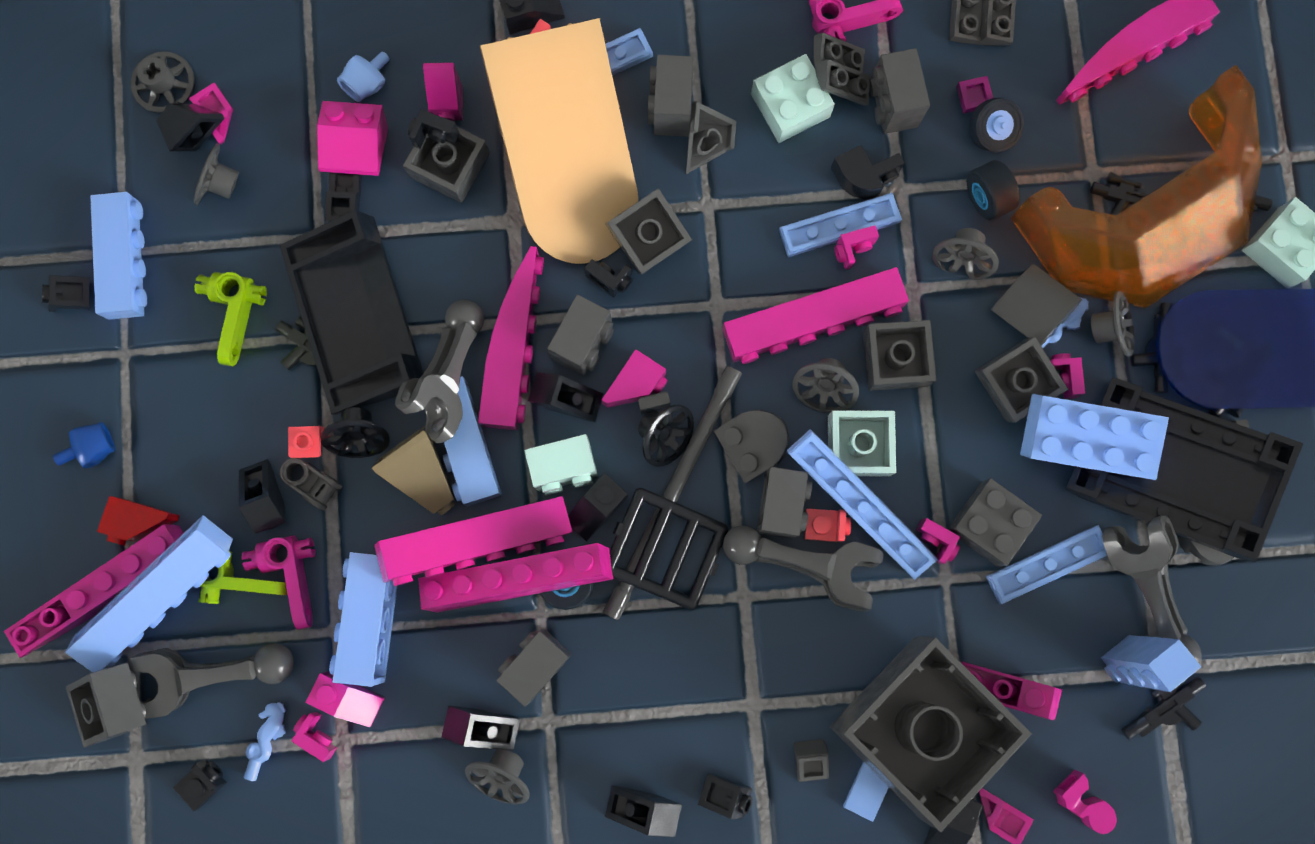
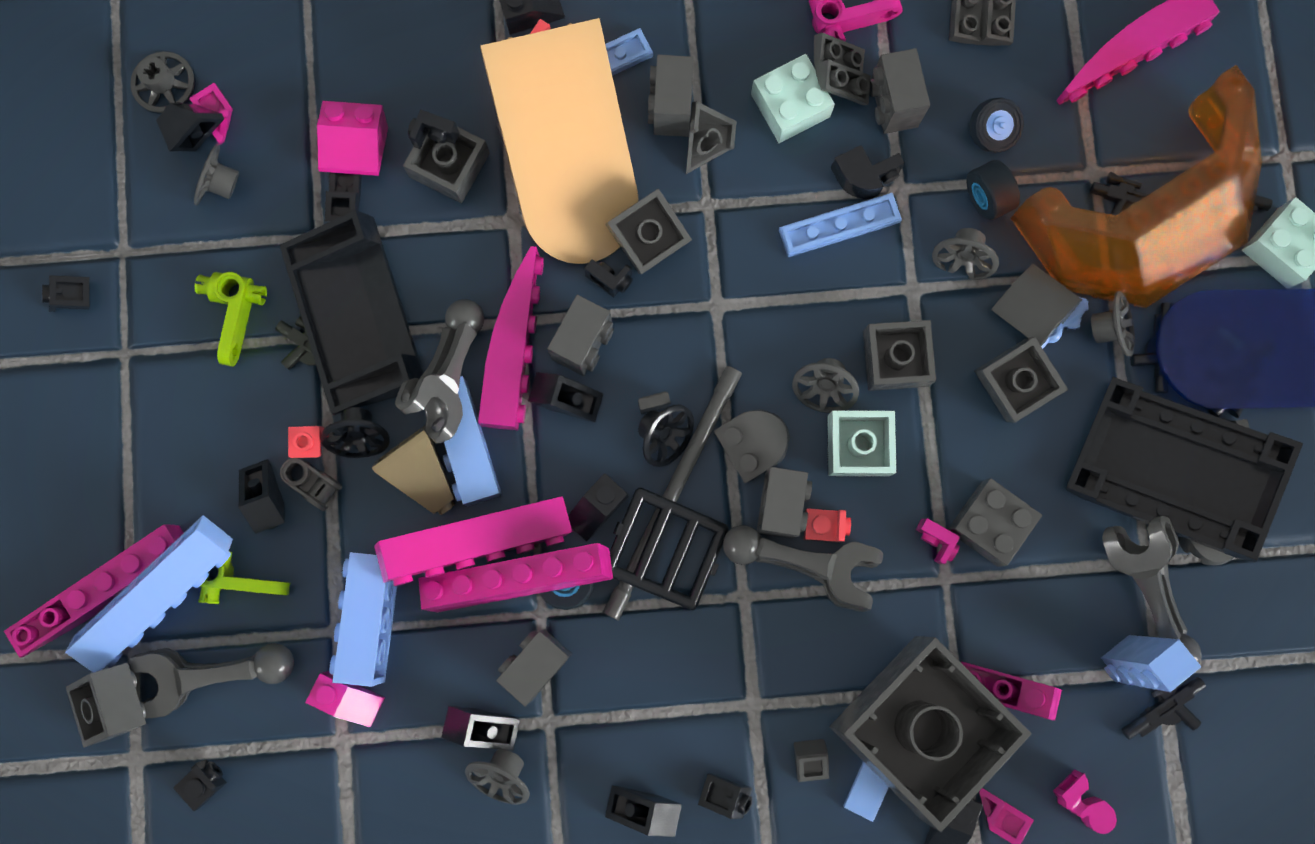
blue piece [53,422,116,469] -> none
light blue brick [90,192,147,320] -> none
red slope [97,496,180,546] -> none
dark pink piece [241,535,316,630] -> none
light blue animal [244,701,287,781] -> none
dark pink bracket [291,711,337,762] -> none
light blue piece [337,51,390,102] -> none
dark pink slope [423,63,463,122] -> none
light aqua brick [524,434,598,495] -> none
dark pink slope [602,349,668,408] -> none
dark pink brick [722,267,909,364] -> none
light blue tile [787,429,938,580] -> none
dark pink bracket [834,225,879,270] -> none
magenta plate [956,76,993,114] -> none
light blue tile [986,525,1107,604] -> none
light blue brick [1020,394,1169,480] -> none
dark pink bracket [1050,353,1085,399] -> none

